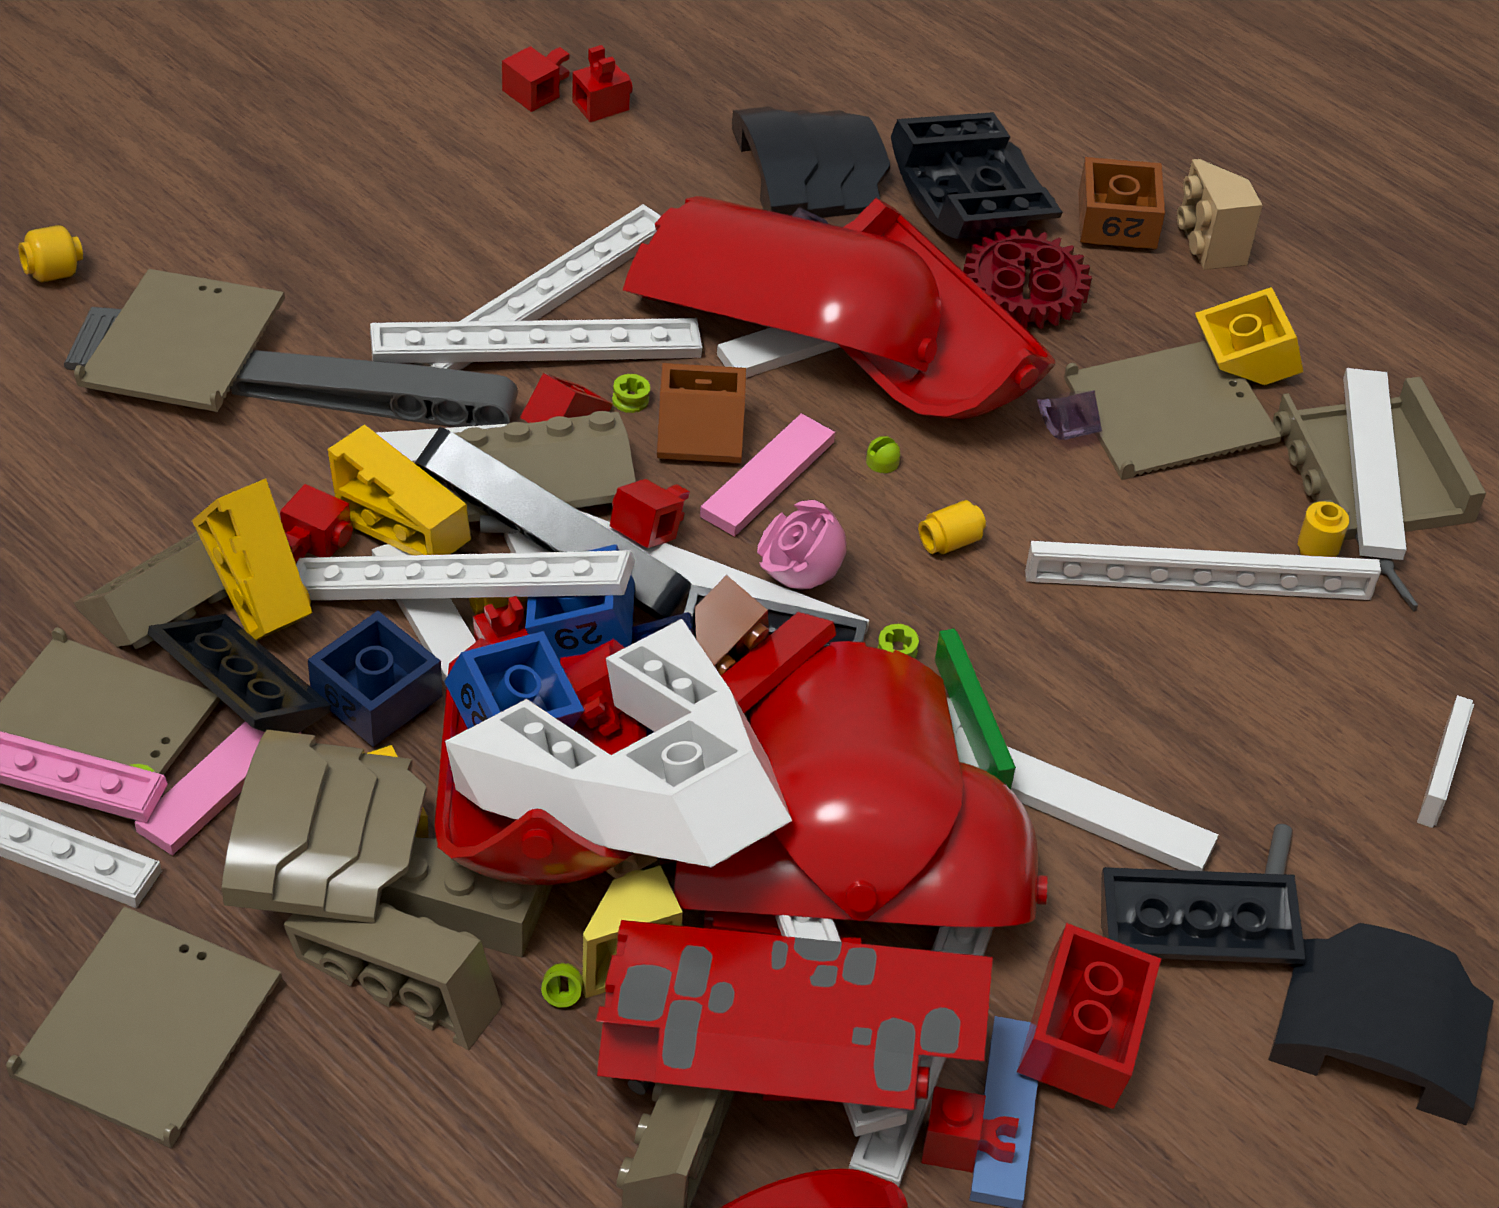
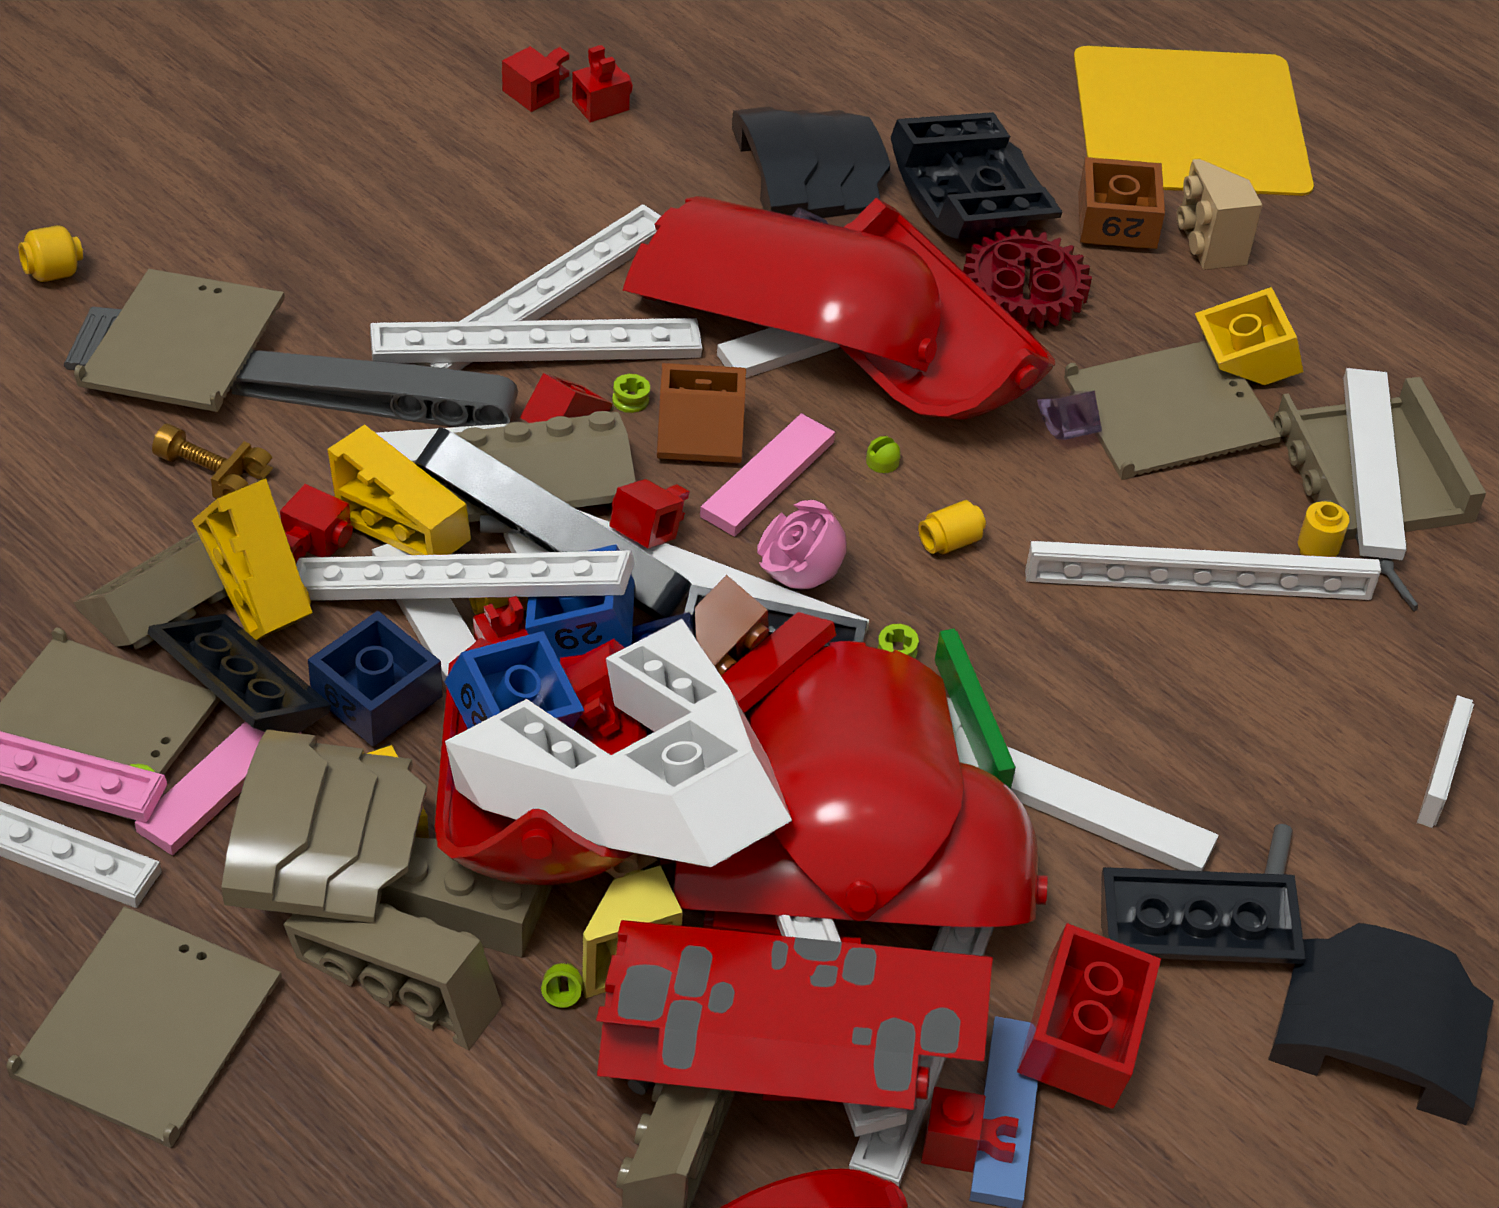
none -> pearl gold bar [152,424,273,498]
none -> yellow piece [1074,46,1314,196]

